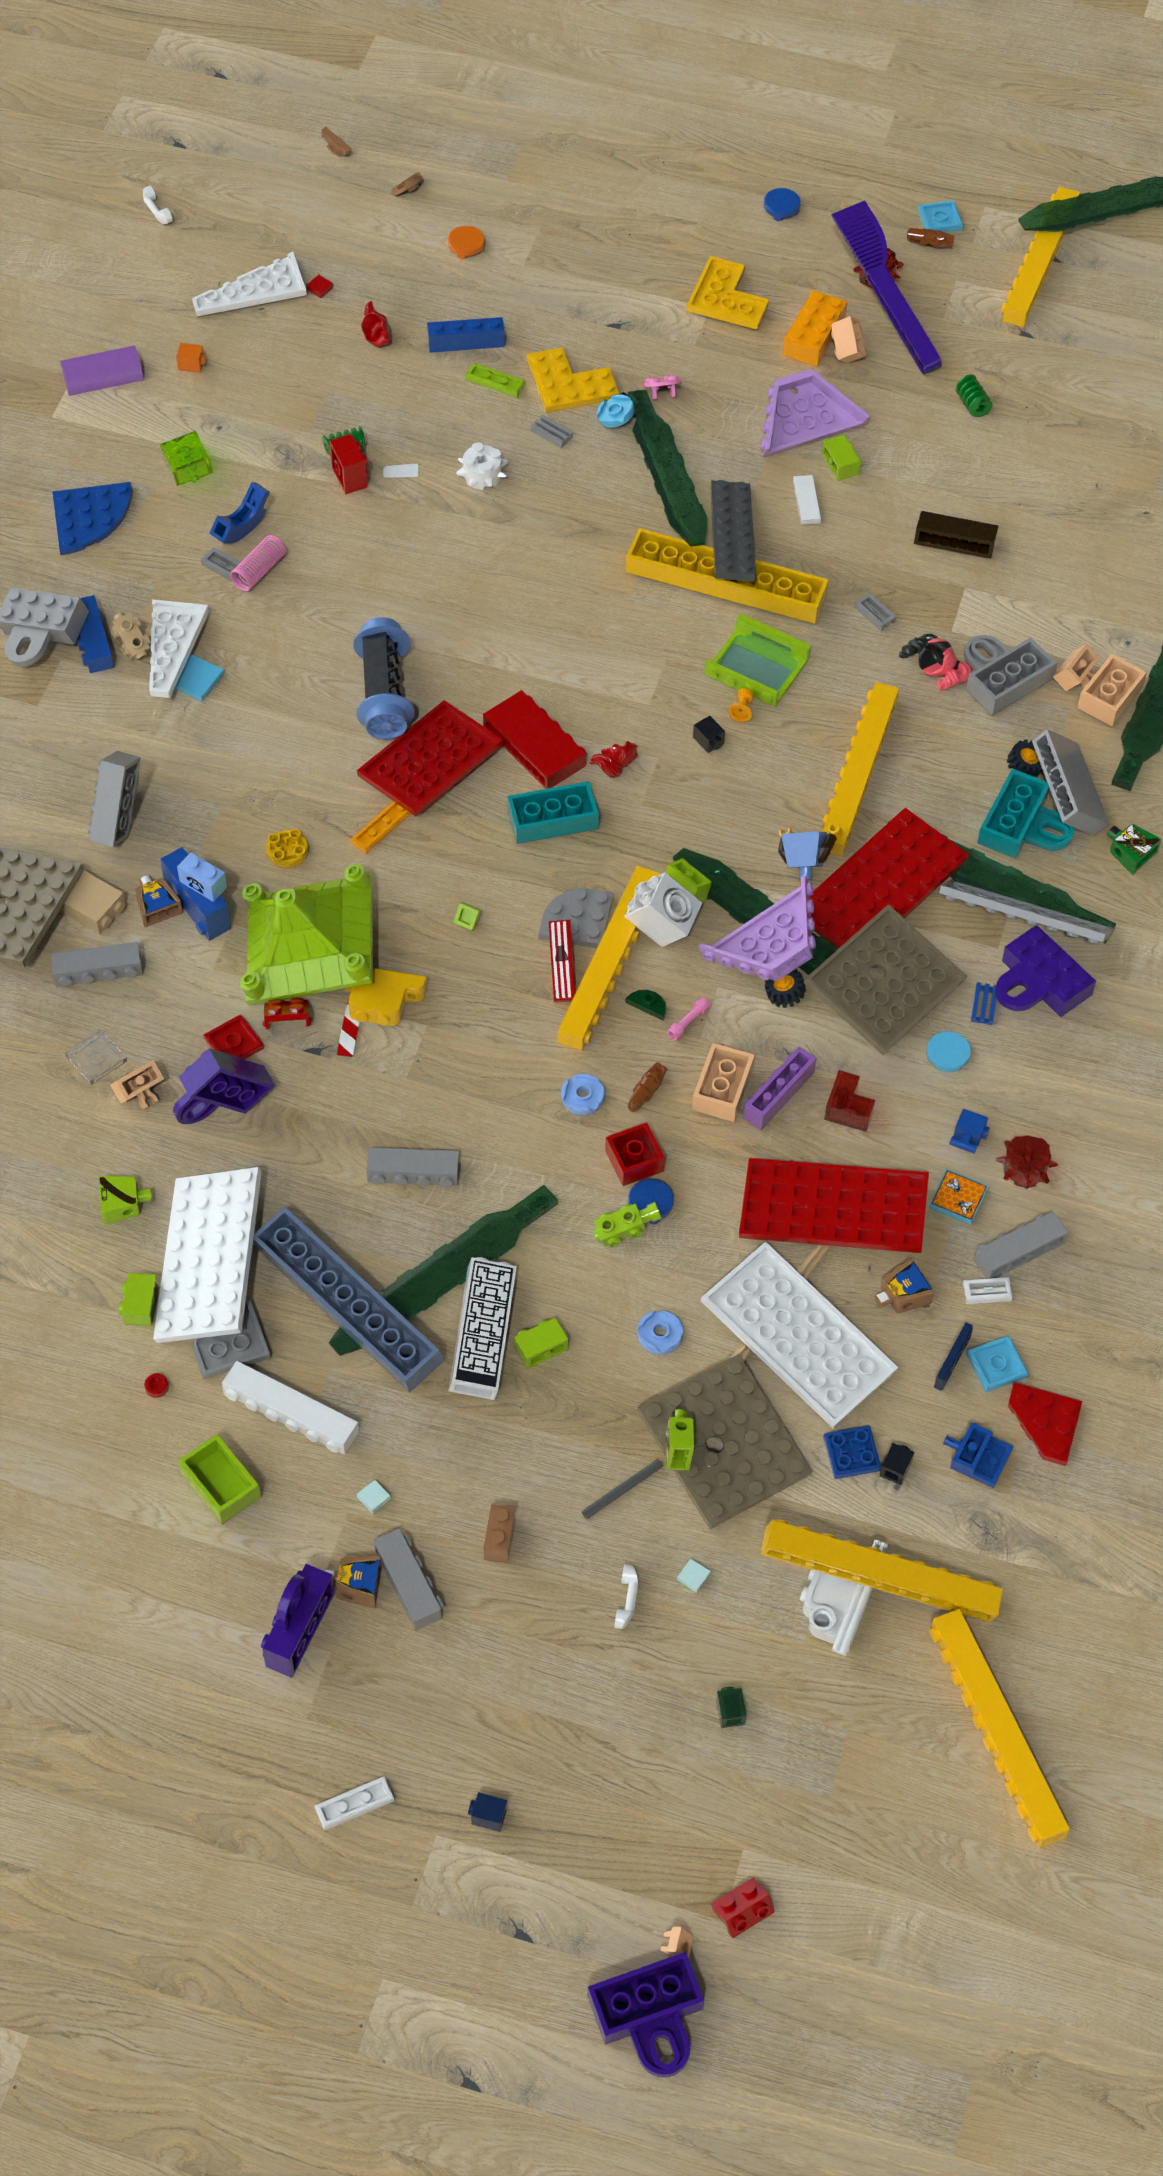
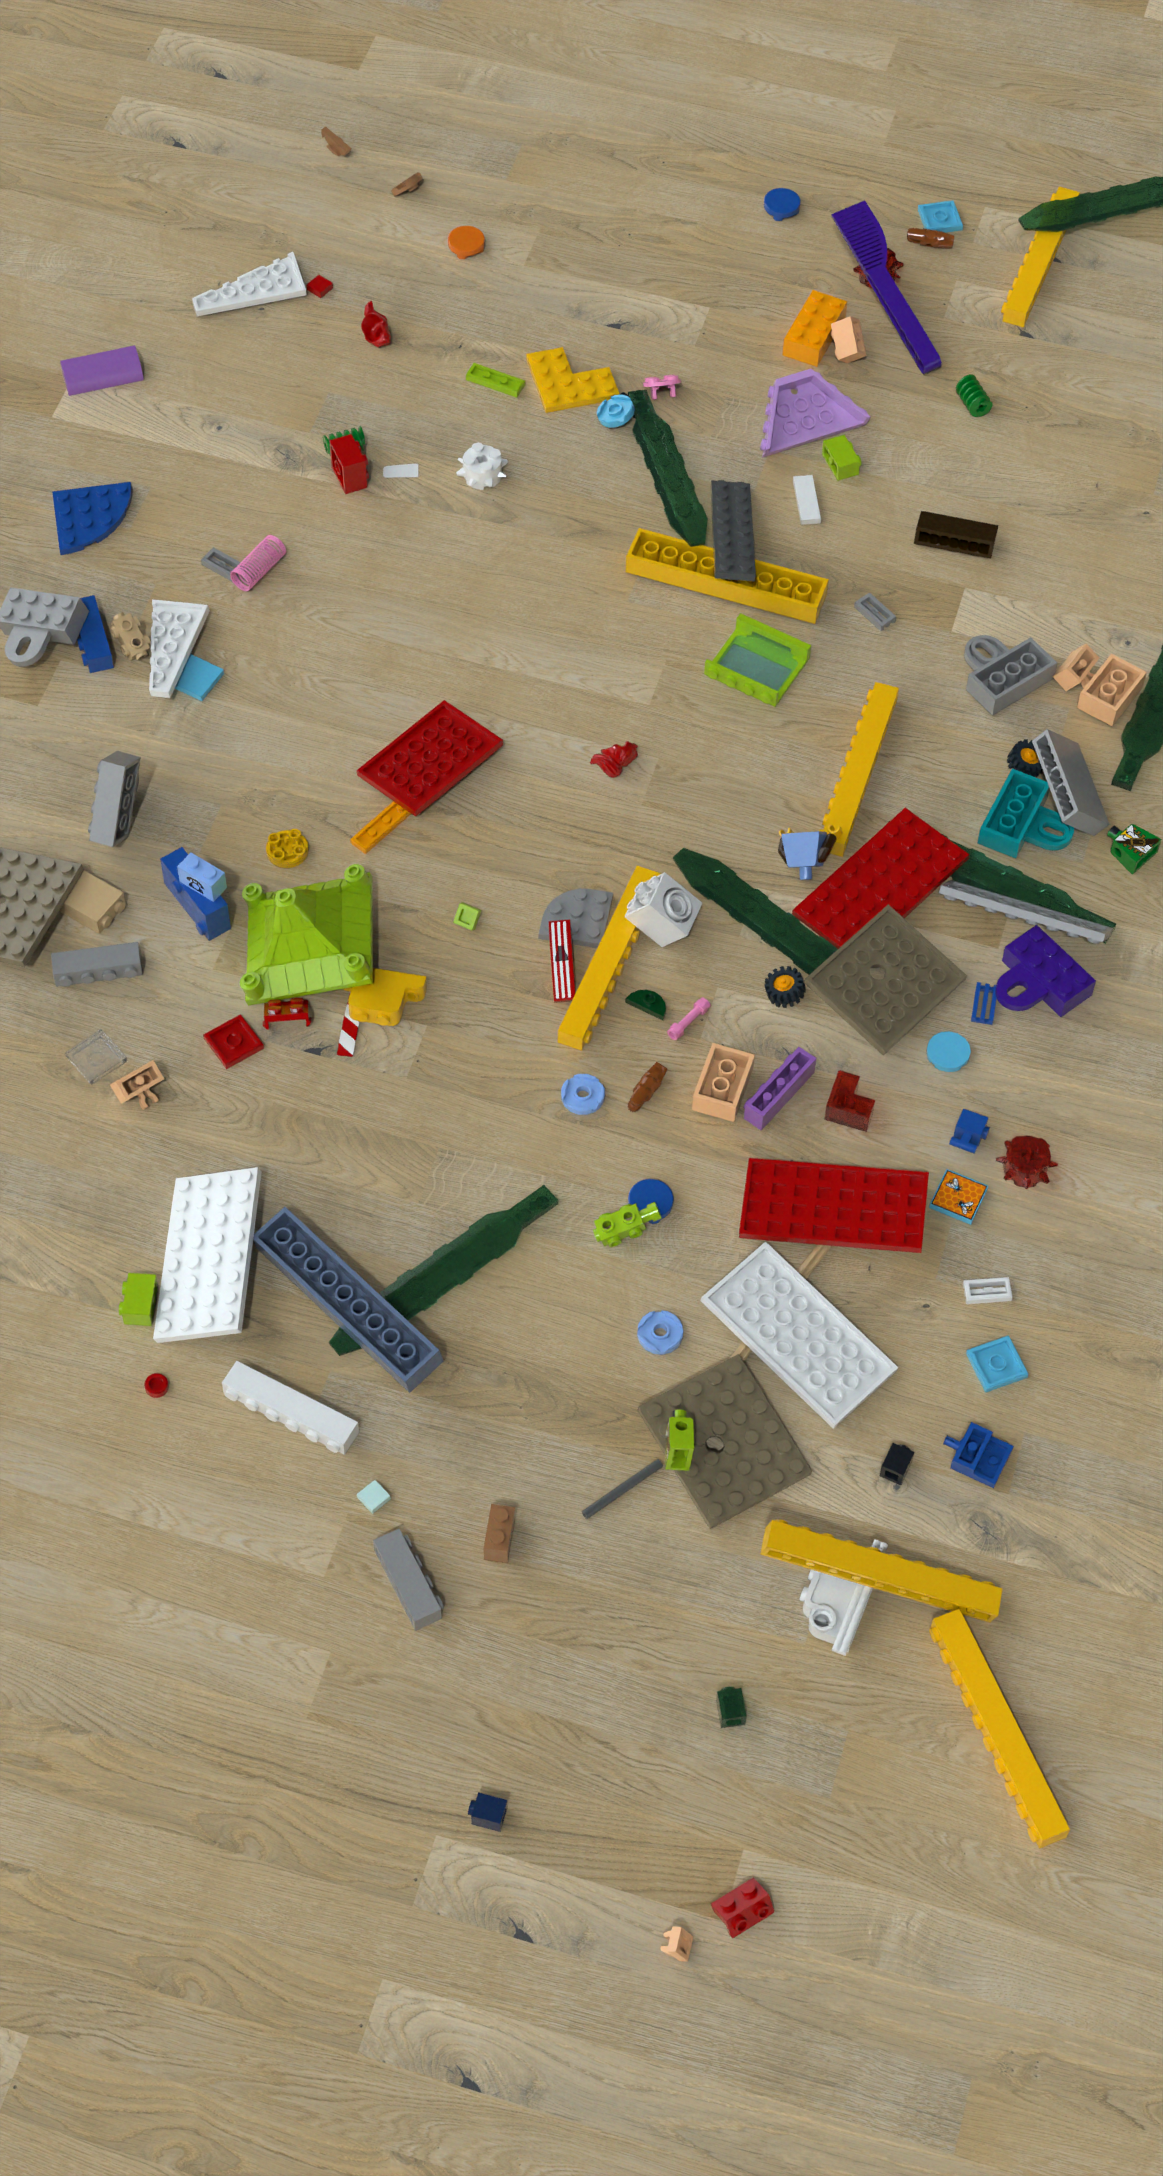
lime torso [99,1176,152,1224] -> none
torso [135,875,182,927] -> none
white bar [143,186,173,225] -> none
clear neon green brick [160,431,213,486] -> none
dark purple brick [173,1048,275,1124] -> none
orange brick [176,343,207,373] -> none
lime piece [178,1434,261,1524] -> none
light grey plate [194,1296,270,1380] -> none
blue arch [209,482,270,544] -> none
dark purple brick [261,1564,335,1678] -> none
white tile [314,1776,394,1831] -> none
torso [325,1556,381,1608] -> none
brick [353,617,415,740] -> none
light grey brick [367,1148,459,1187] -> none
blue brick [427,317,505,353] -> none
white brick [448,1257,517,1400] -> none
red brick [483,690,587,789] -> none
teal brick [507,781,599,844] -> none
lime brick [514,1318,568,1369] -> none
light grey tile [531,415,573,448] -> none
dark purple brick [587,1952,704,2078] -> none
red brick [605,1122,665,1186] -> none
white bar [614,1564,639,1629] -> none
lime brick [665,858,712,903] -> none
light aqua tile [677,1558,711,1593] -> none
yellow plate [686,256,769,330] -> none
black brick [693,716,725,753] -> none
lavender piece [698,874,816,981] -> none
light orange piece [728,688,754,723] -> none
blue tile [823,1426,881,1479] -> none
torso [875,1259,934,1313] -> none
hair [899,634,972,690] -> none
dark blue tile [934,1322,974,1391] -> none
light grey brick [974,1212,1068,1279] -> none
red plate [1008,1382,1083,1466] -> none

